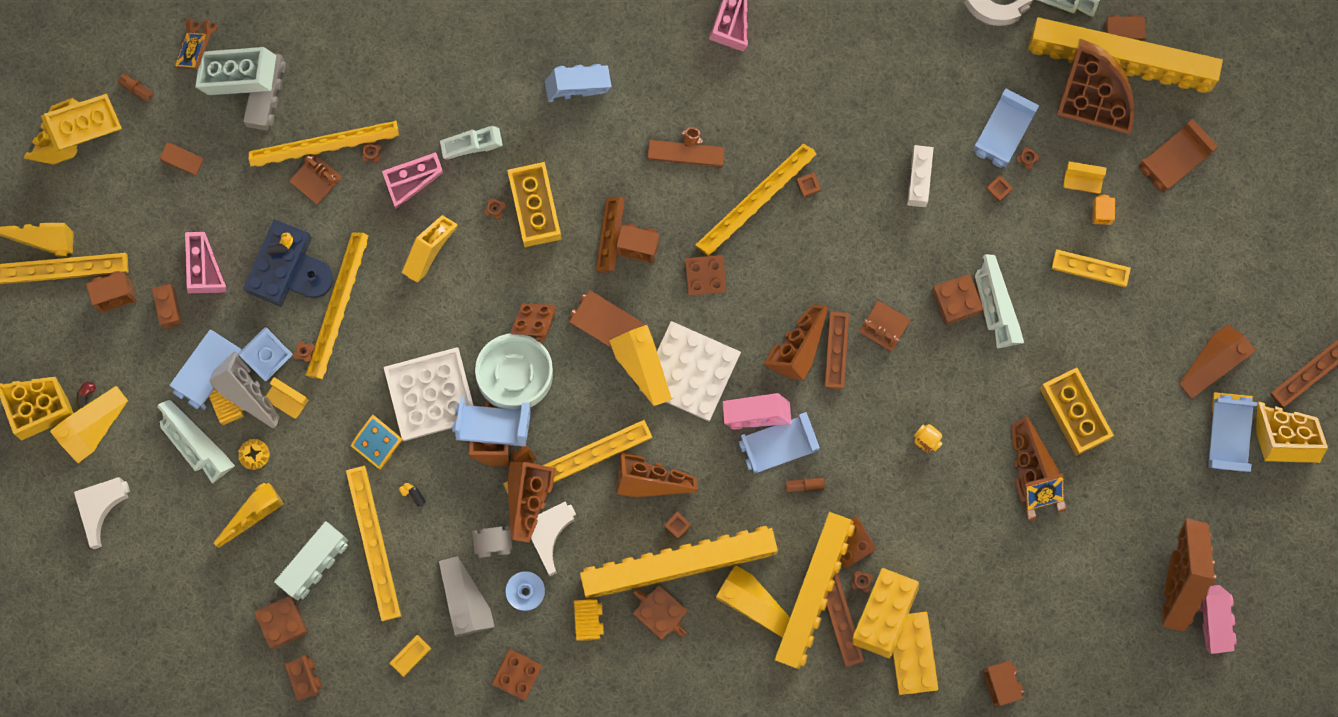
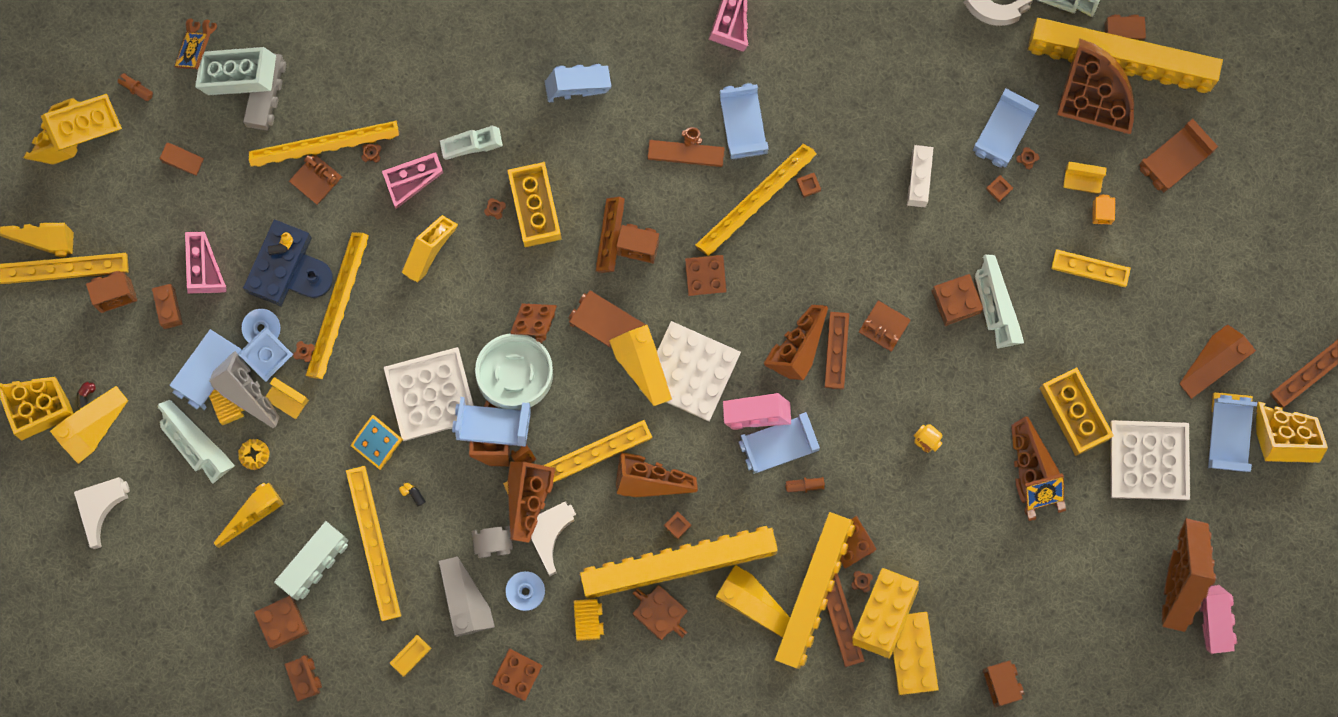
none -> light blue dish [242,309,280,343]
none -> light blue panel [720,83,768,159]
none -> white plate [1110,421,1190,501]

